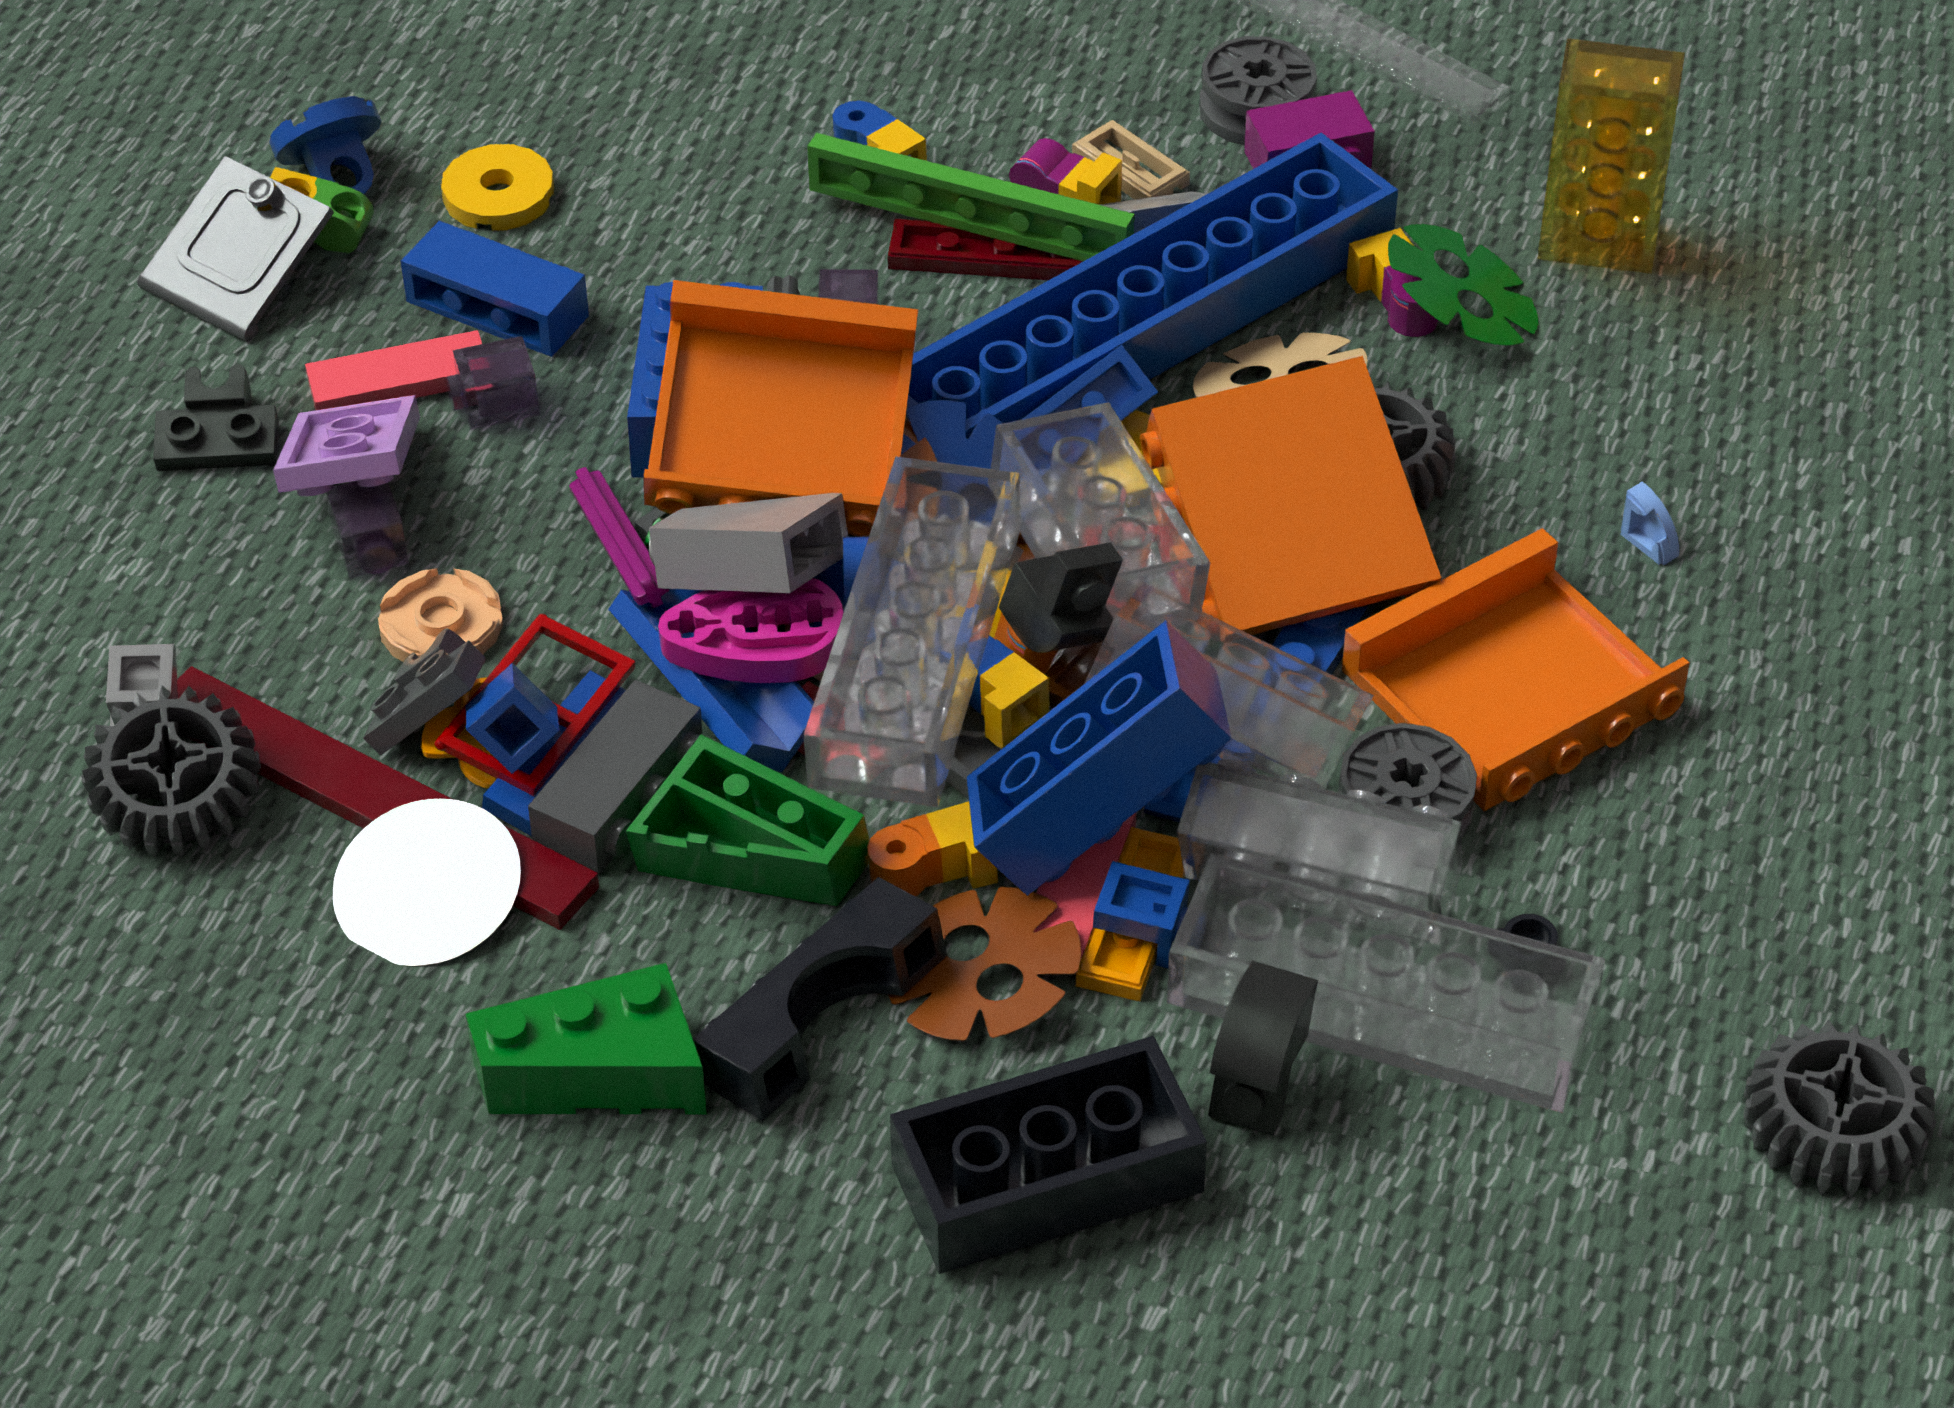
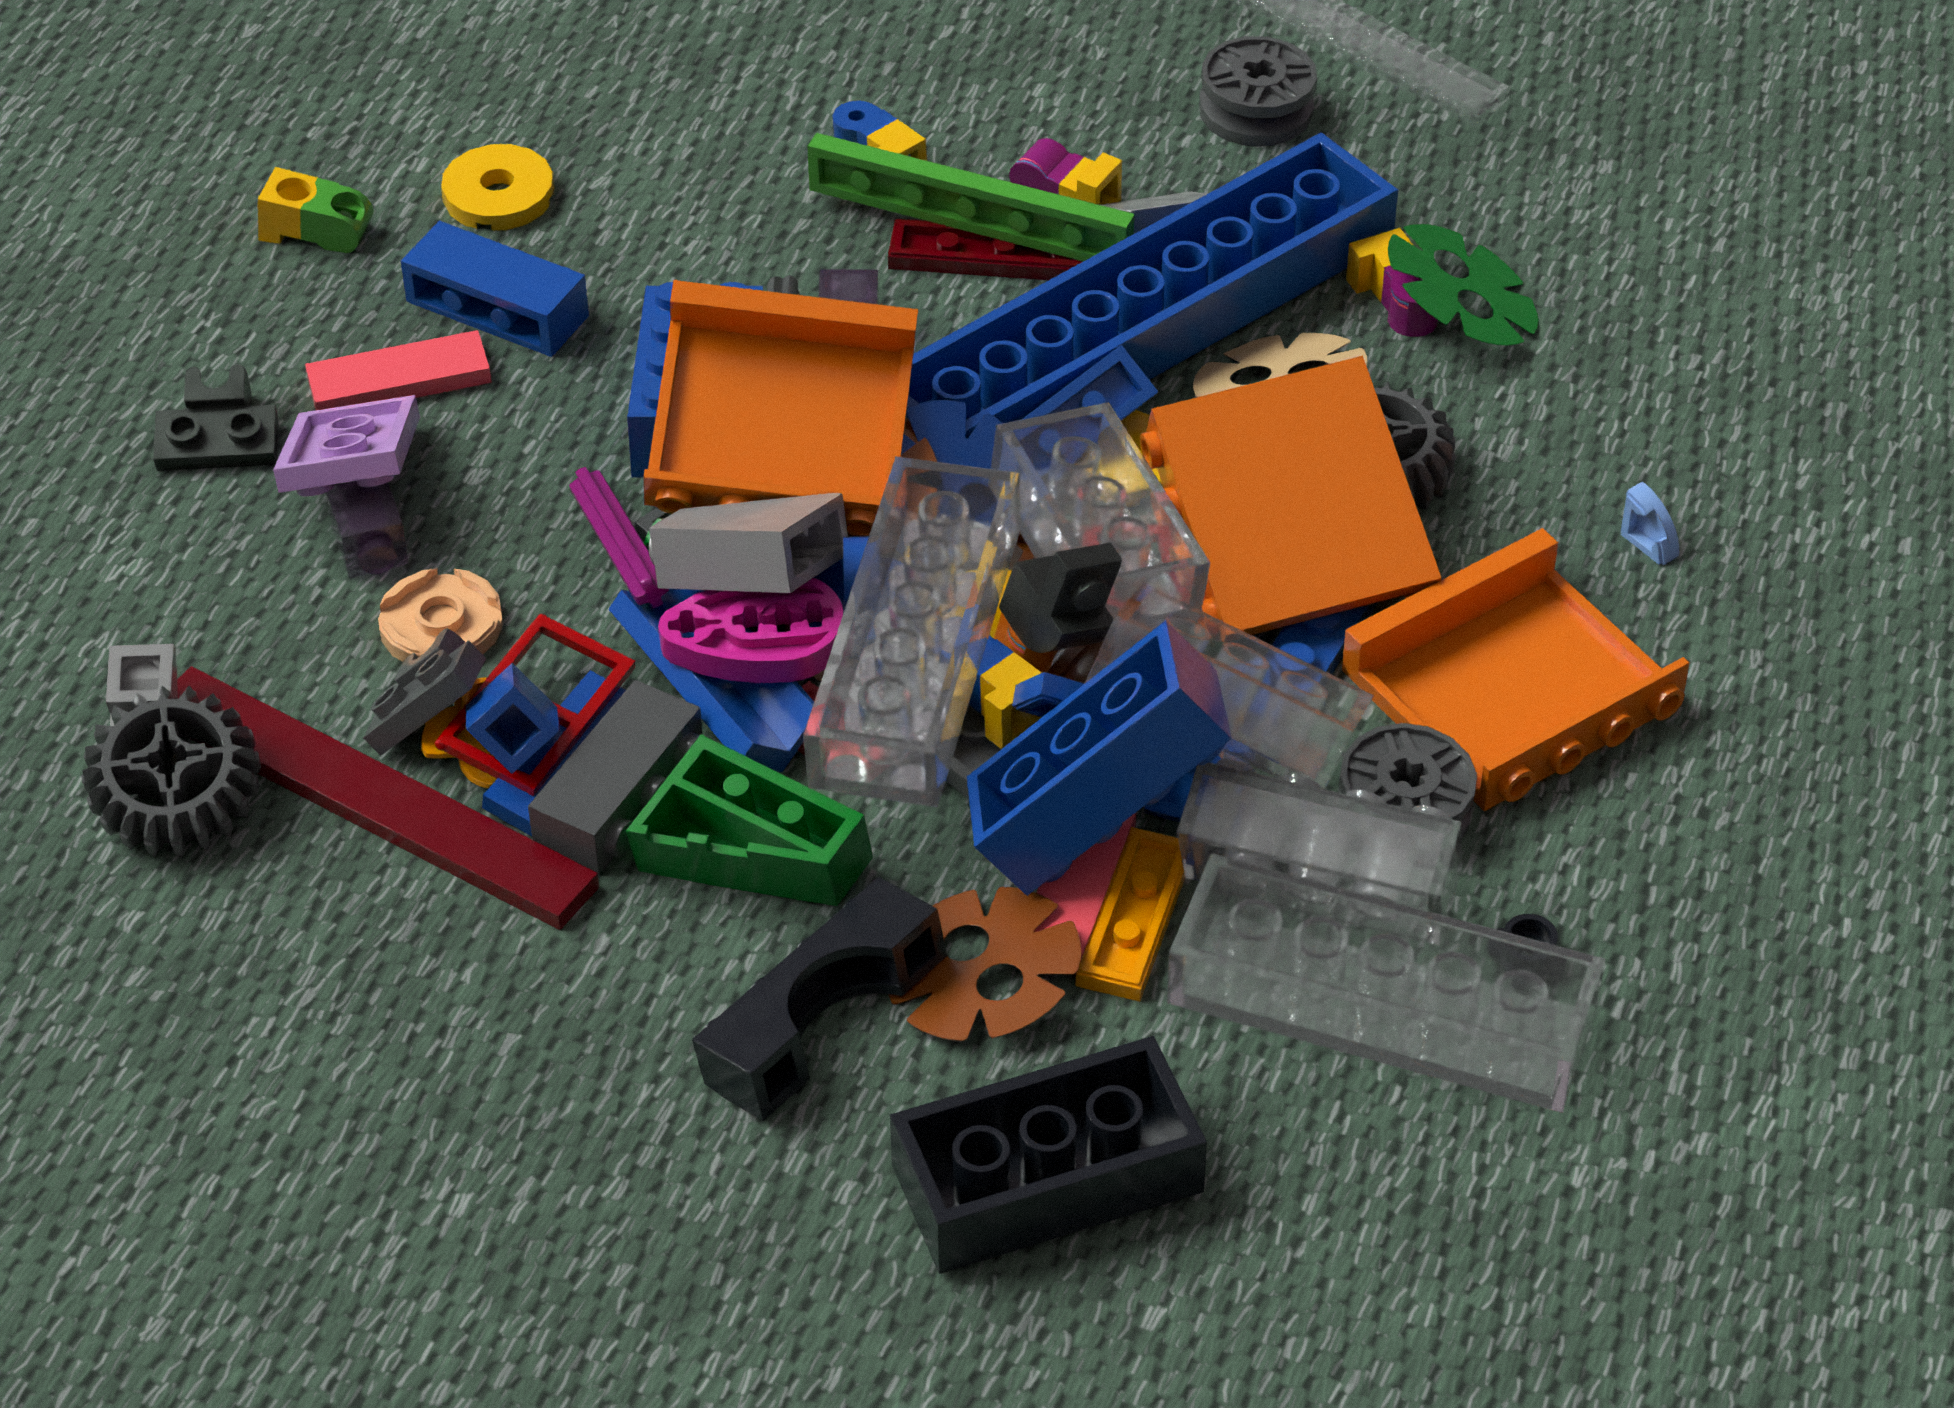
container [137,156,334,343] -> none
blue tile [269,96,382,195] -> none
sticker [333,799,521,966] -> none
clear purple brick [446,336,540,430] -> none
green wedge [465,963,707,1115] -> none
leg [867,801,998,897] -> none
tan tile [1072,120,1190,200] -> none
blue bracket [1093,861,1197,969] -> none
pearl dark grey brick [1208,960,1318,1136] -> none
magenta brick [1244,90,1375,170] -> none
clear yellow brick [1537,38,1685,274] -> none
dark grey gear [1743,1020,1936,1199] -> none
none -> blue tile [1012,672,1084,717]

